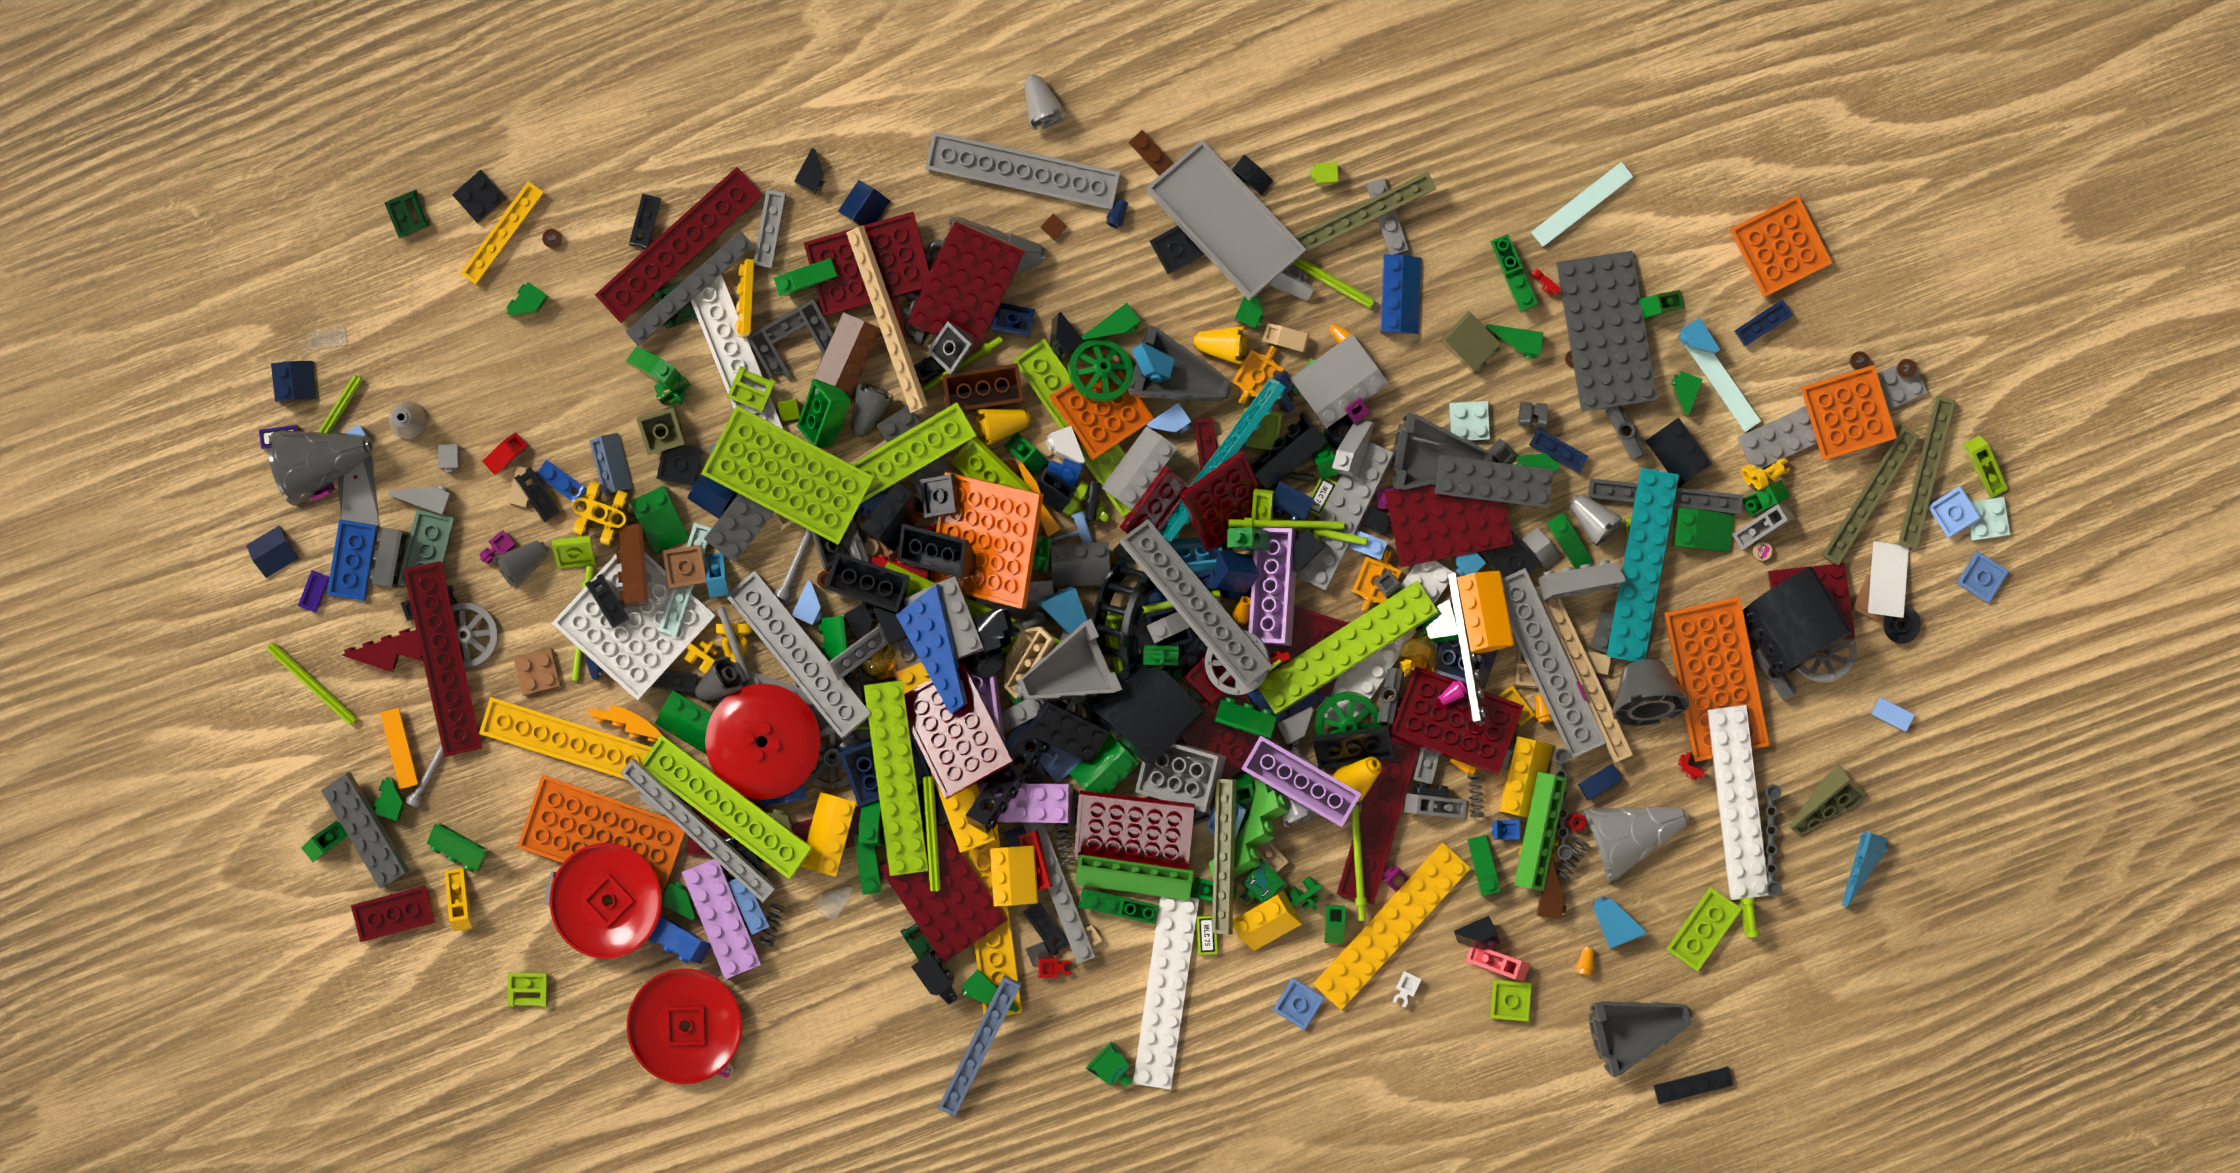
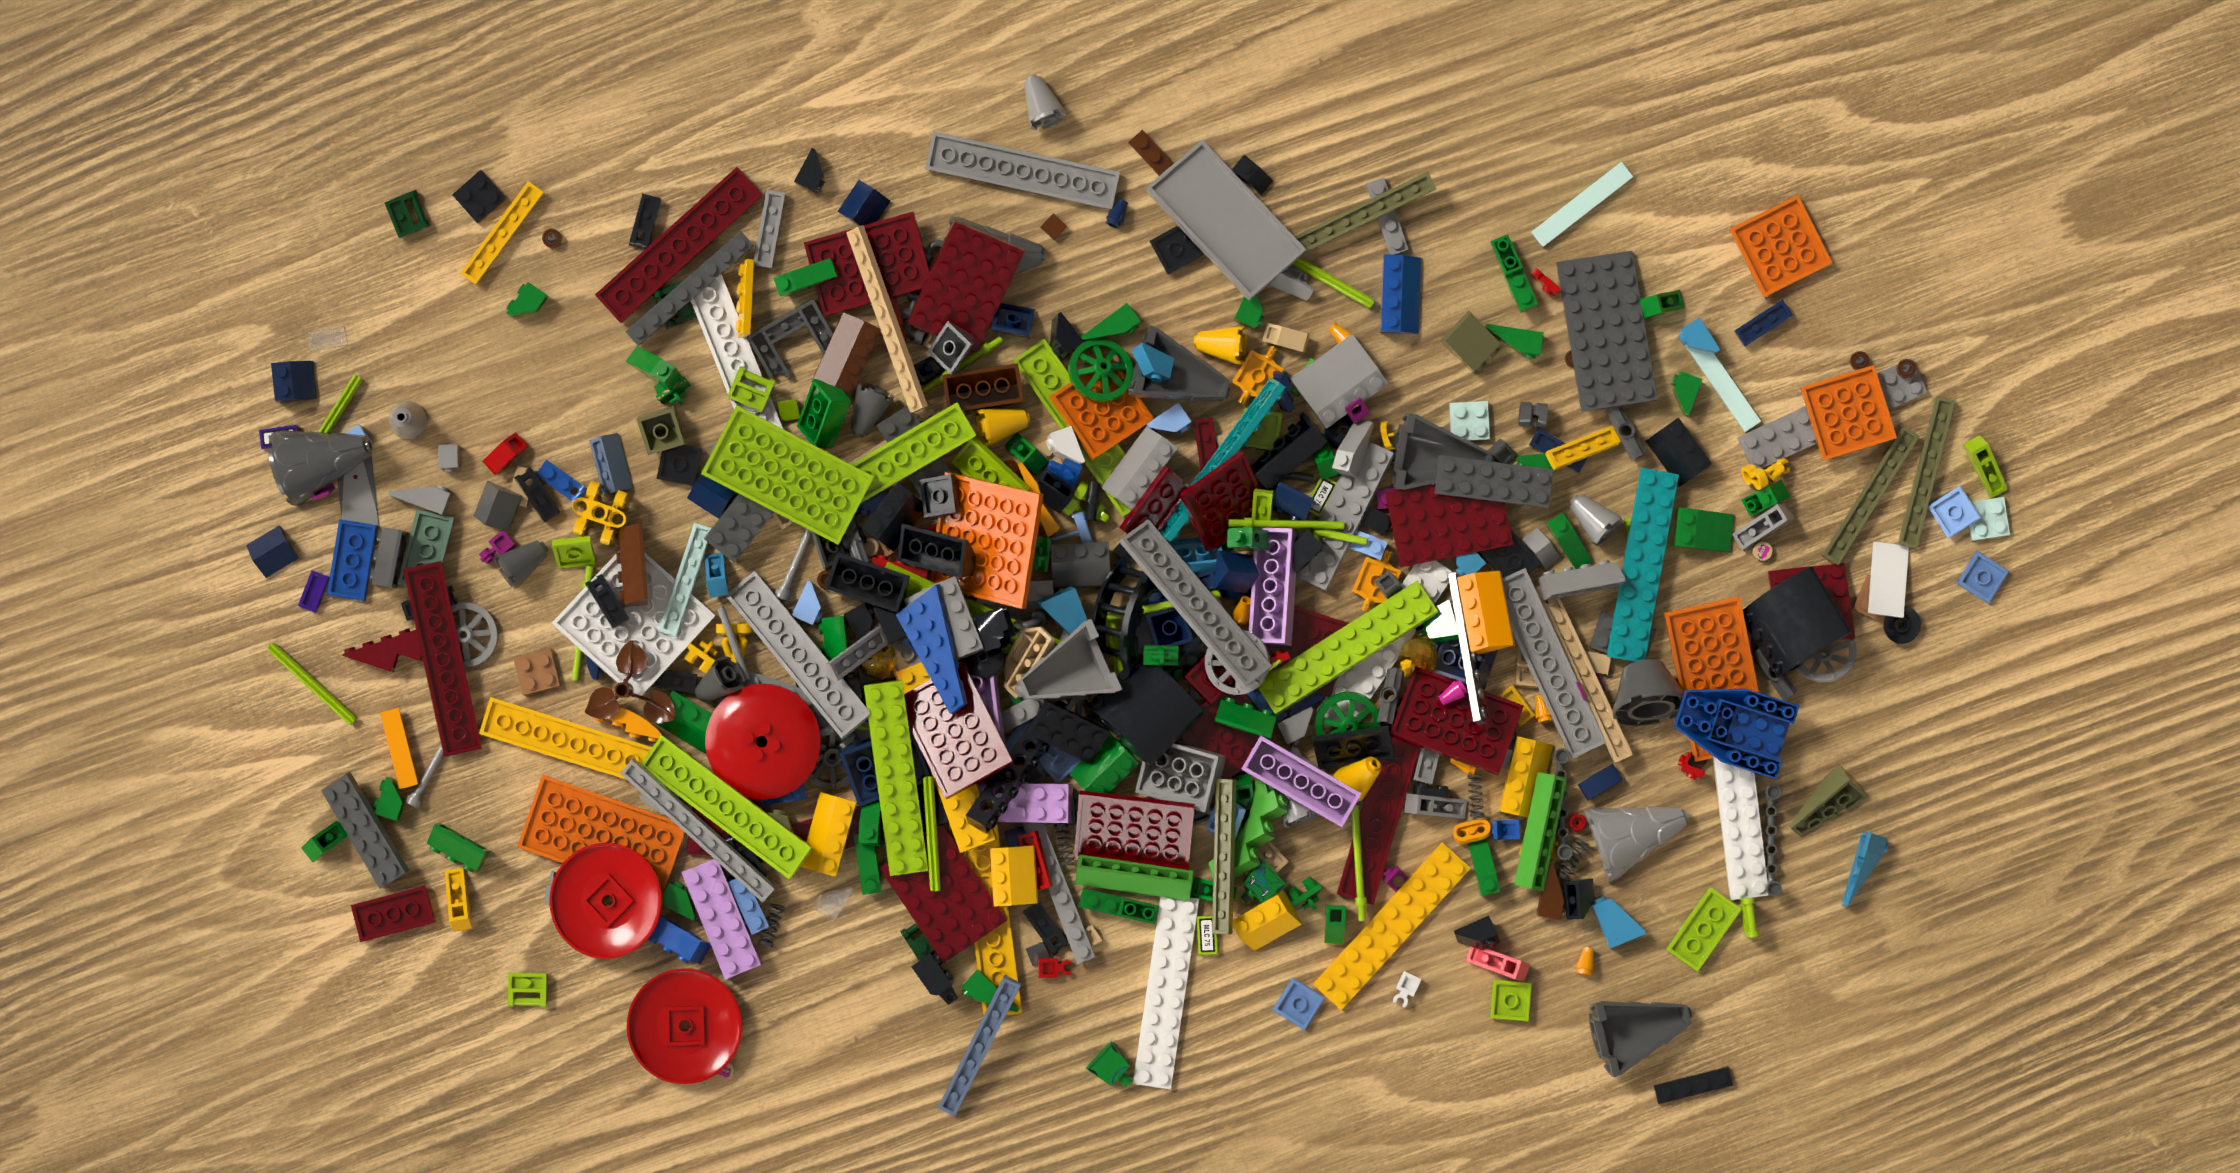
green slope [629,486,689,555] -> none
medium nougat plate [662,545,706,589] -> none
light grey slope [1146,612,1190,644] -> none
lime brick [1310,162,1338,185] -> none
dark grey plate [1588,478,1743,514] -> none
light blue tile [1871,697,1914,732] -> none
none -> dark grey slope [474,481,522,531]
none -> reddish brown plant [585,640,676,724]
none -> yellow piece [1380,421,1395,450]
none -> light orange plate [1453,819,1491,844]
none -> yellow plate [1545,426,1621,470]
none -> black slope [1563,878,1595,920]
none -> blue wedge [1674,688,1800,779]

